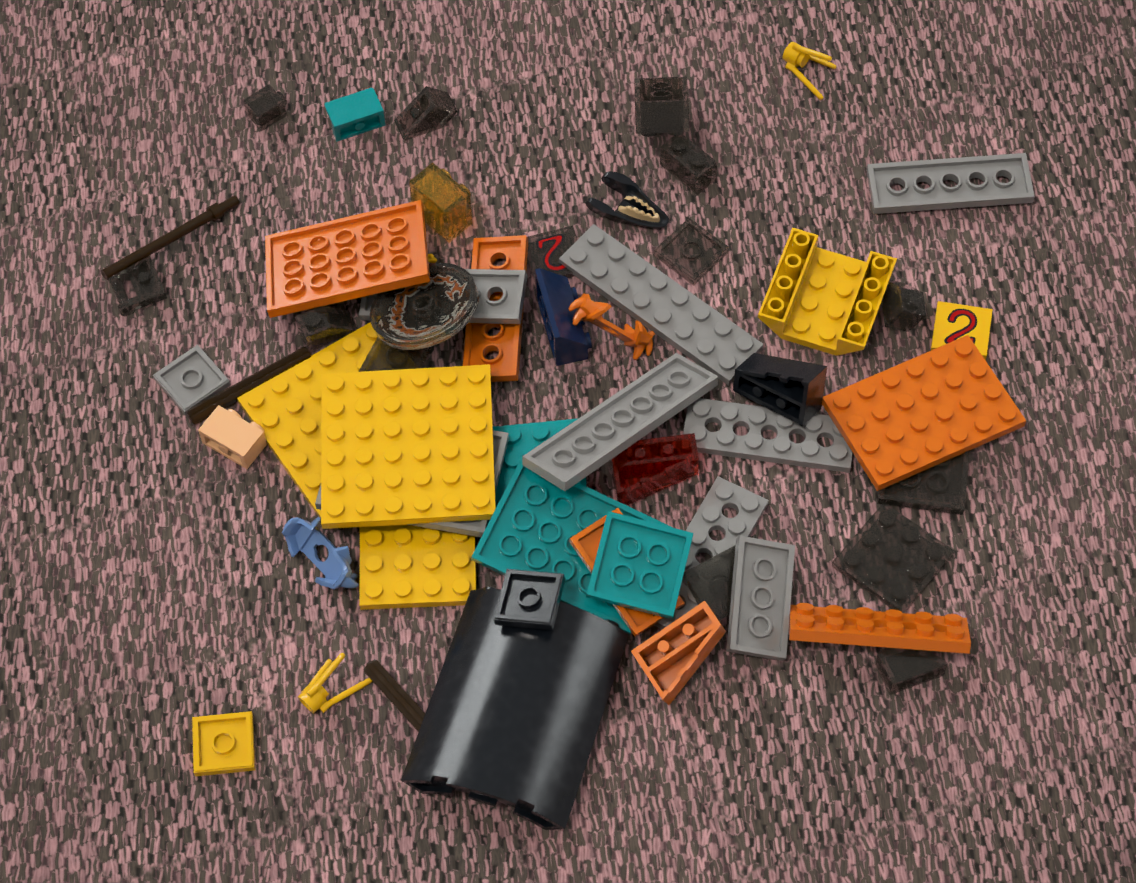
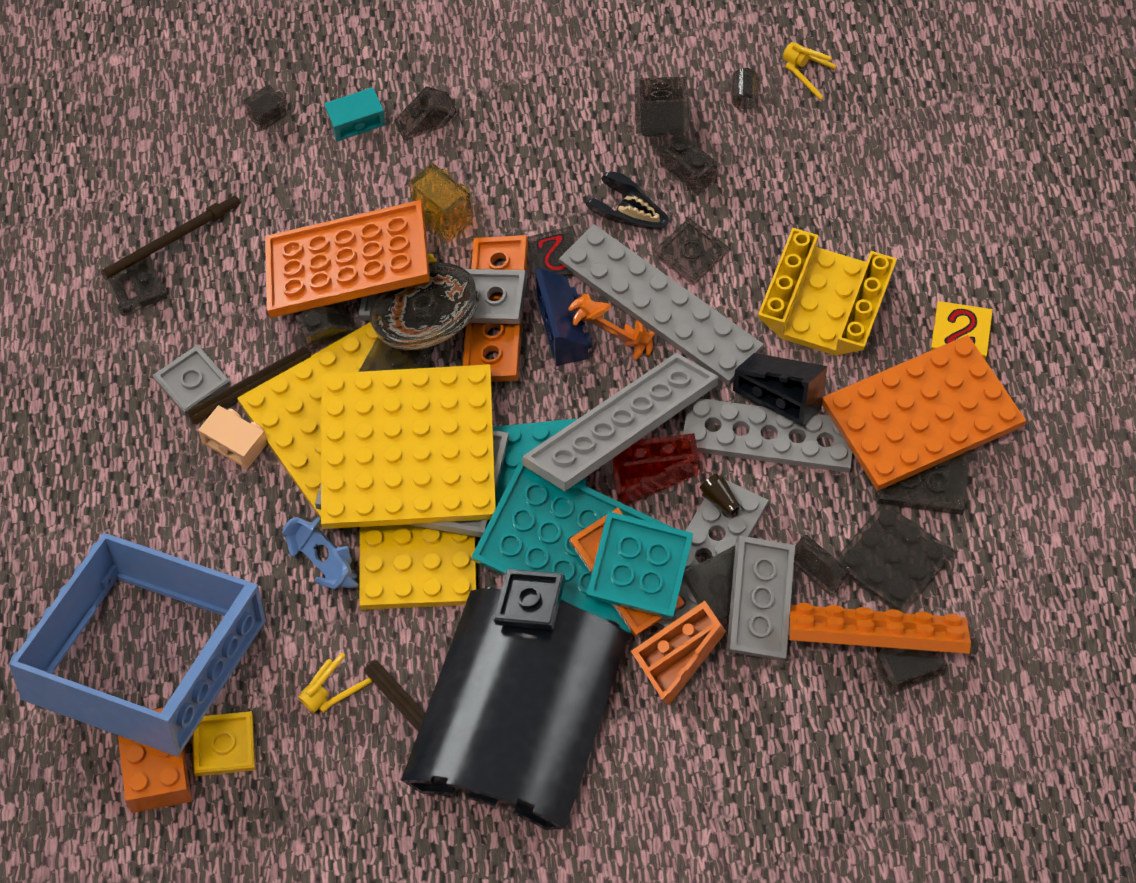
light grey plate [866,153,1035,214] -> none
clear smoke slope [882,280,926,332] -> none
none -> medium blue door [9,533,266,757]
none -> orange brick [118,708,192,813]
none -> dark brown cone [700,473,741,517]
none -> clear smoke brick [732,68,758,109]
none -> clear smoke plate [794,535,850,595]

